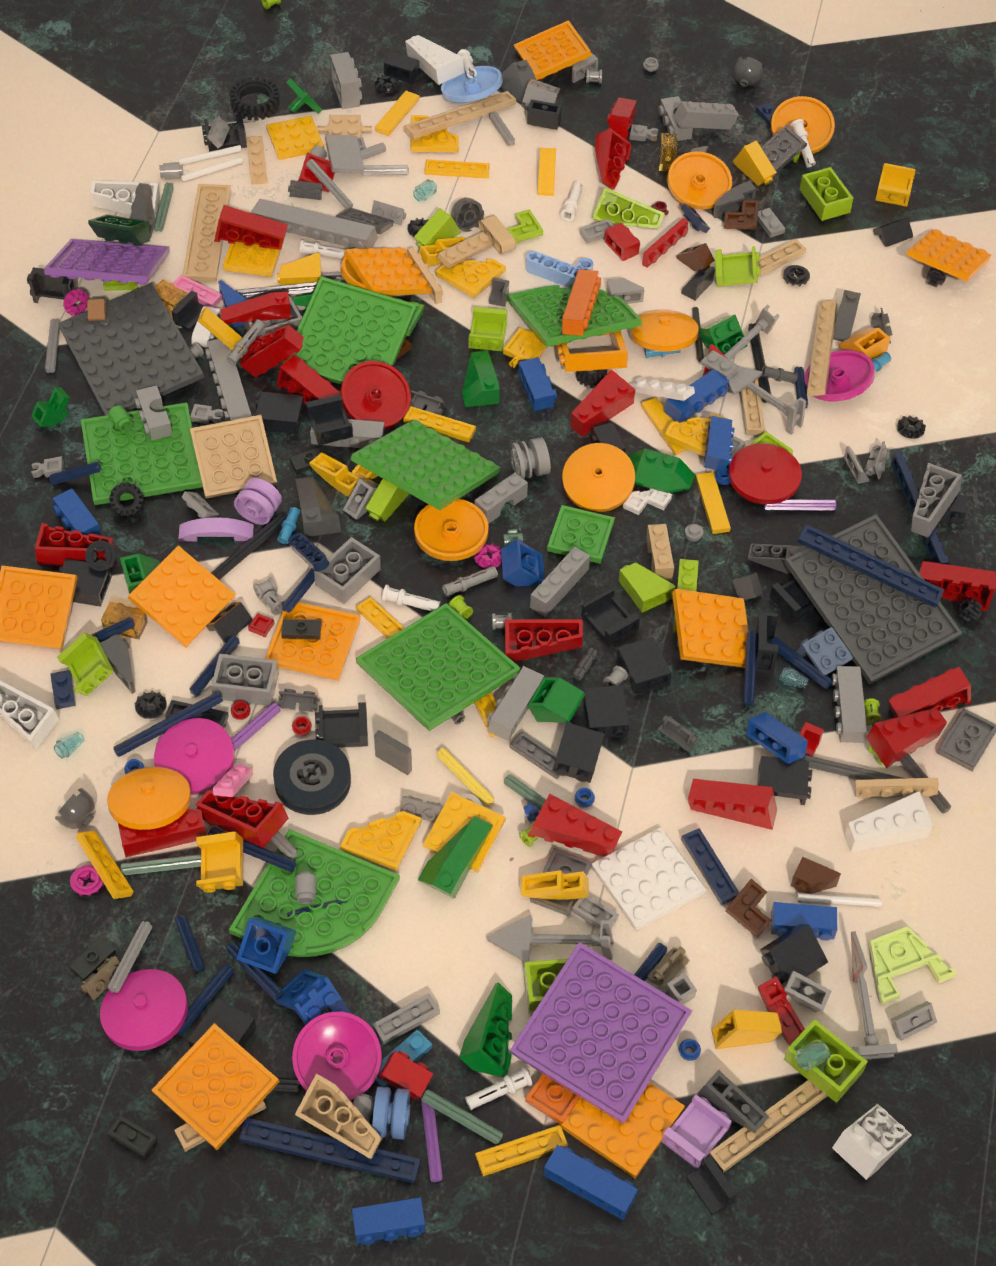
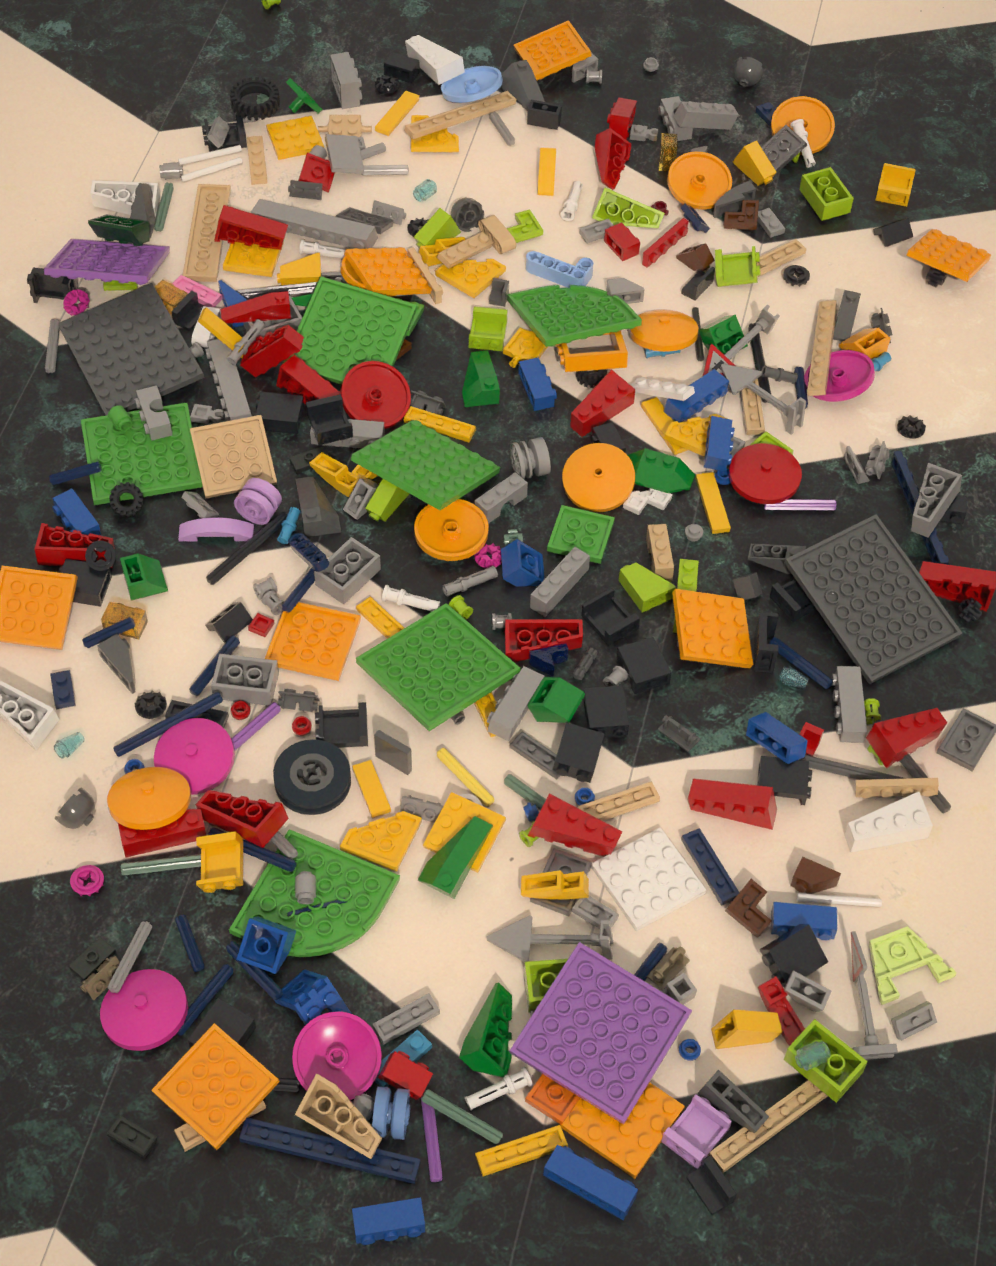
green brick [31,387,70,427] -> none
light grey plate [31,456,64,478] -> none
lime panel [57,632,114,696] -> none
yellow tile [75,830,134,899] -> none
medium nougat slope [87,299,107,321] -> none
light orange plate [128,546,236,648] -> none
bright pink plate [213,764,253,797] -> none
pearl dark grey plate [281,619,322,640] -> none
light grey axle [306,159,353,209] -> none
yellow tile [425,159,490,178] -> none
white pin [457,49,477,78] -> none
light grey slope [522,78,560,107] -> none
orange brick [562,270,601,336] -> none
light grey plate [701,350,739,380] -> none
dark blue axle [743,631,758,706] -> none
sand blue bracket [796,627,853,676] -> none
dark blue plate [797,524,944,608] -> none
white slope [832,1104,912,1180] -> none
red wedge [889,667,971,718] -> none
none -> yellow tile [352,760,391,818]
none -> clear blue slope [529,643,569,676]
none -> tan plate [578,781,660,821]

